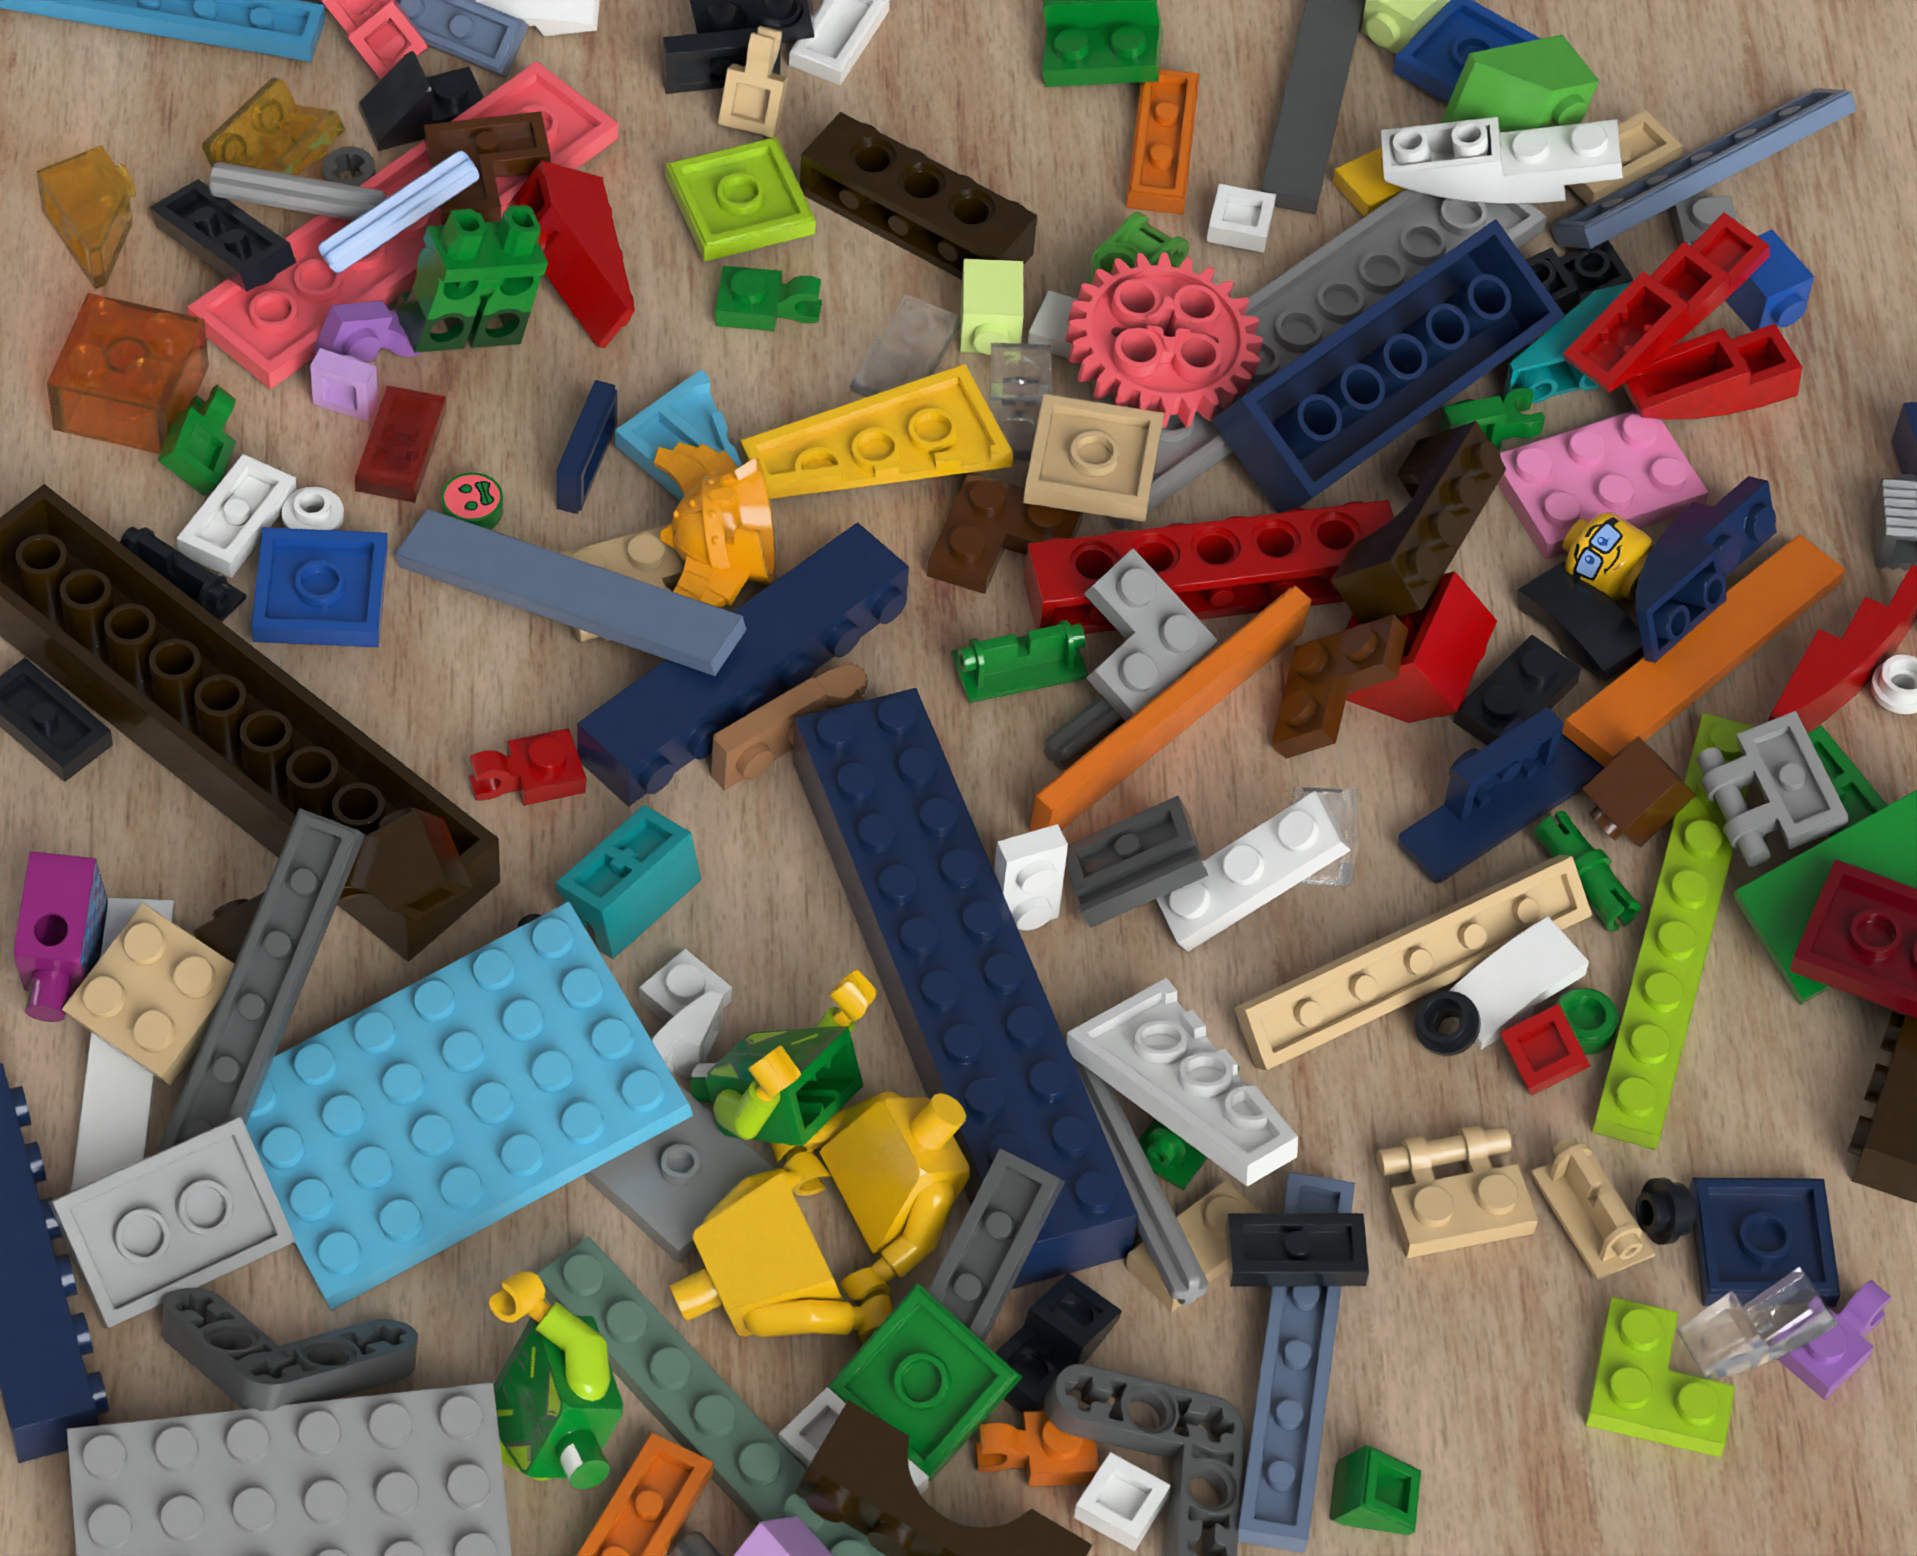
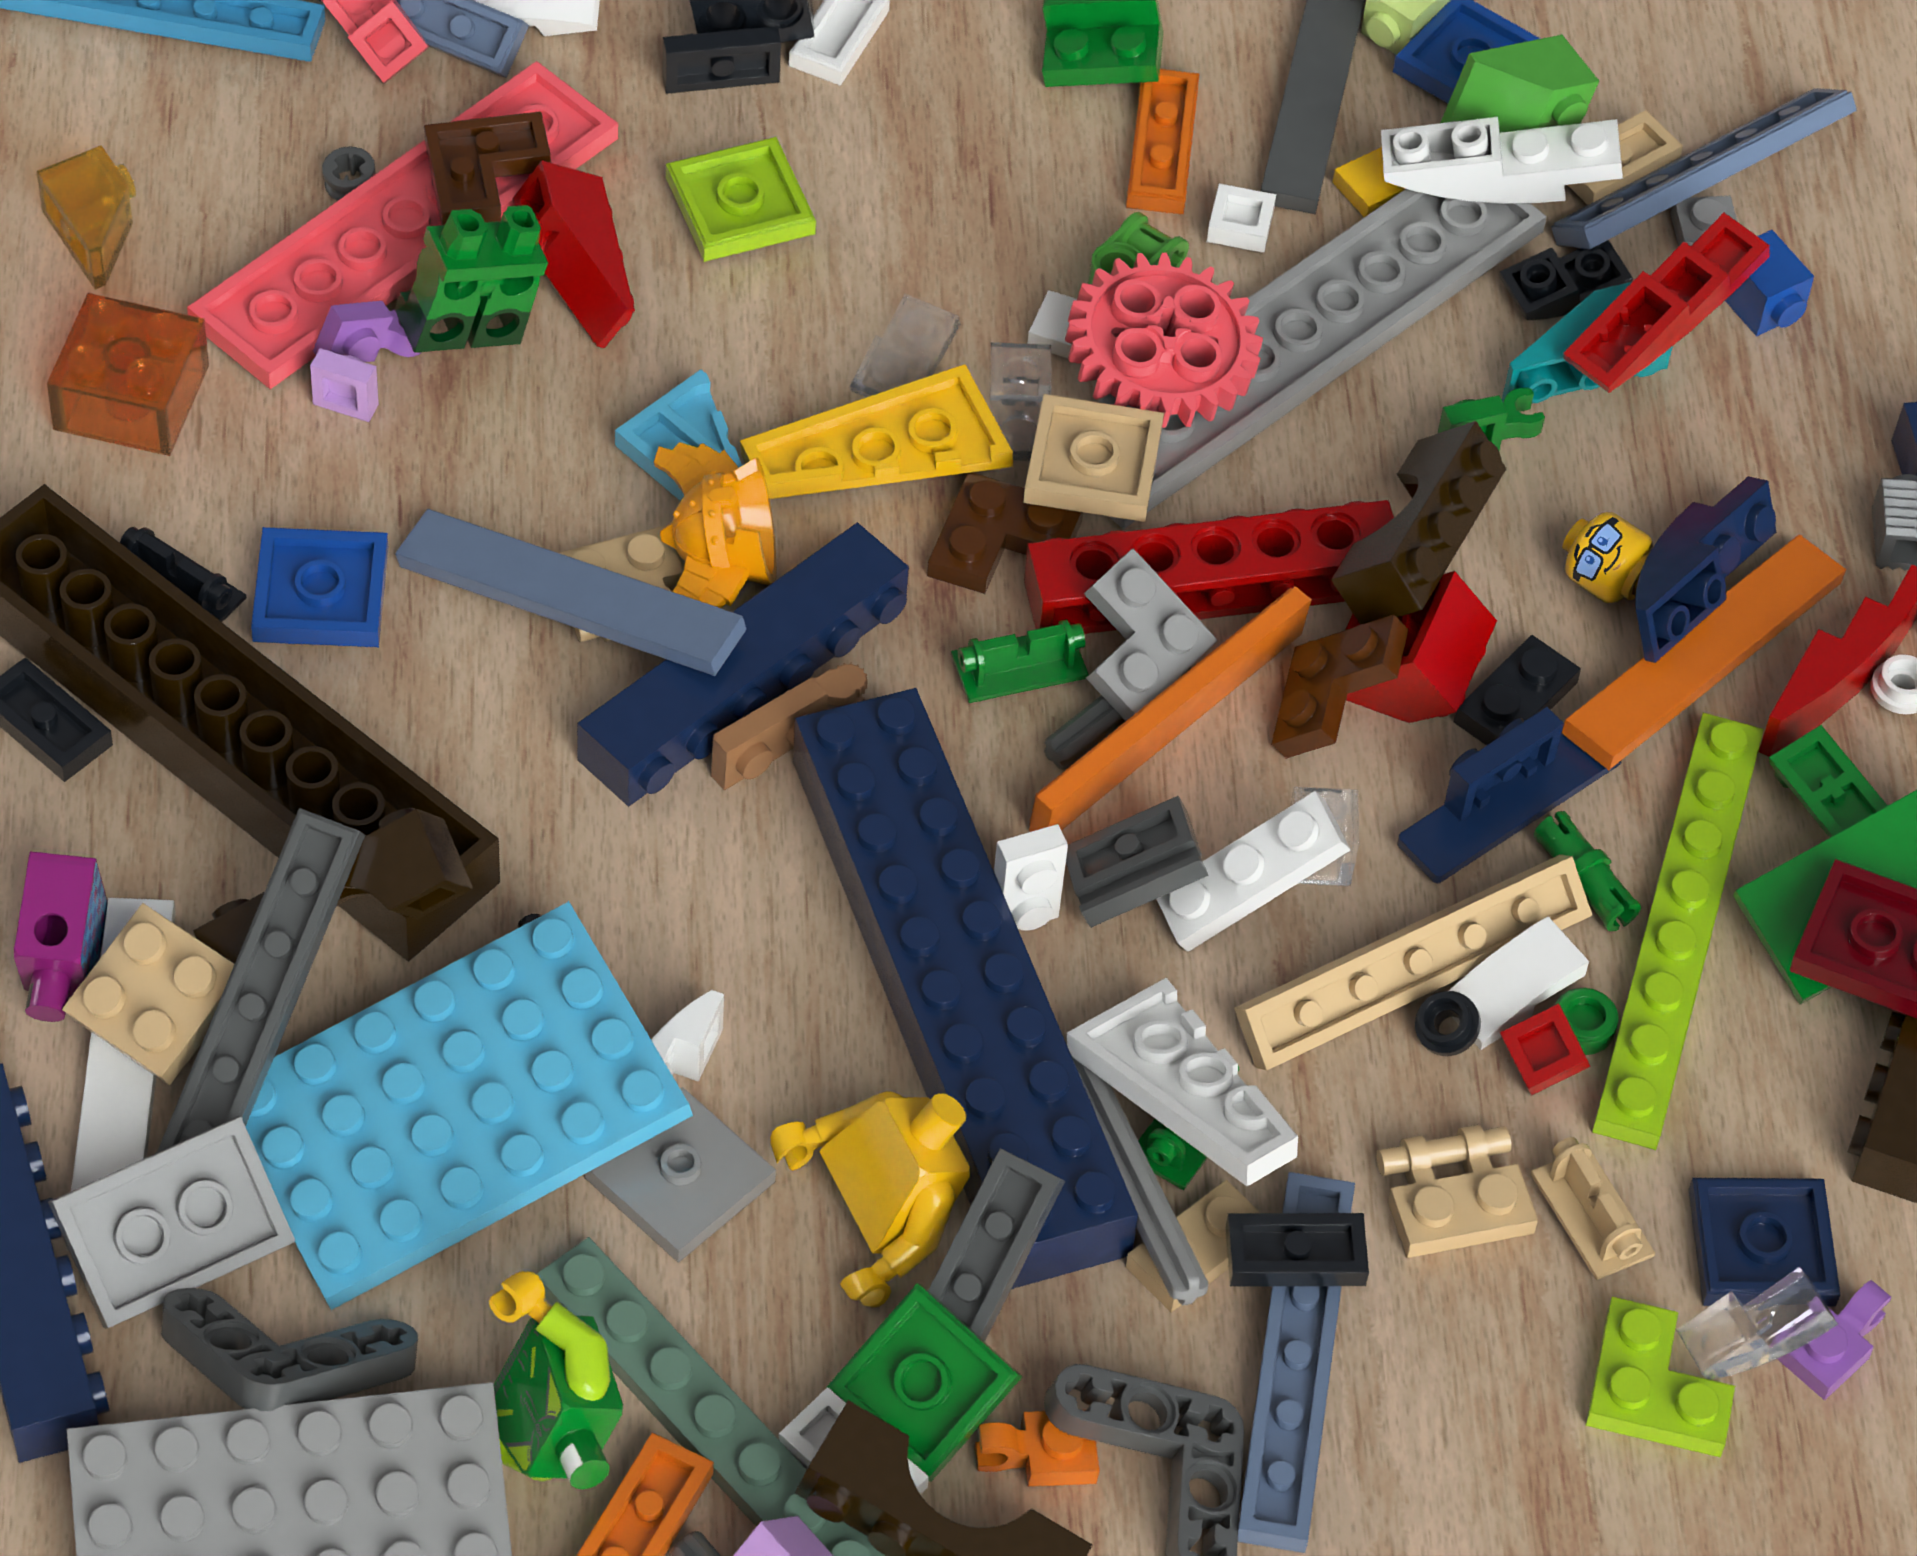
black plate [149,179,296,292] -> none
green plate [158,385,236,496] -> none
white plate [177,454,297,578] -> none
clear yellow bracket [202,77,346,176] -> none
light grey axle [209,162,386,221] -> none
white plate [281,487,344,531] -> none
light blue axle [318,150,480,273] -> none
clear red plate [355,385,447,503] -> none
black slope [359,51,484,151] -> none
tile [441,472,503,530] -> none
red plate [468,728,587,806] -> none
teal hinge [555,805,701,959] -> none
dark blue tile [556,380,617,514] -> none
white plate [639,948,732,1024] -> none
yellow torso [669,1151,893,1344] -> none
torso [690,969,877,1146] -> none
green plate [715,266,822,331] -> none
tan plate [718,26,789,138] -> none
dark brown brick [800,112,1037,280] -> none
yellowish green brick [960,259,1024,355] -> none
black slope [996,1273,1122,1413] -> none
white plate [1074,1452,1171,1551] -> none
dark blue brick [1211,219,1565,513] -> none
green slope [1330,1445,1421,1535] -> none
bright pink plate [1498,409,1709,559] -> none
black slope [1517,562,1644,681] -> none
reddish brown brick [1582,736,1697,848] -> none
red slope [1622,324,1802,420] -> none
black plate [1635,1177,1695,1245] -> none
light grey plate [1696,711,1849,867] -> none

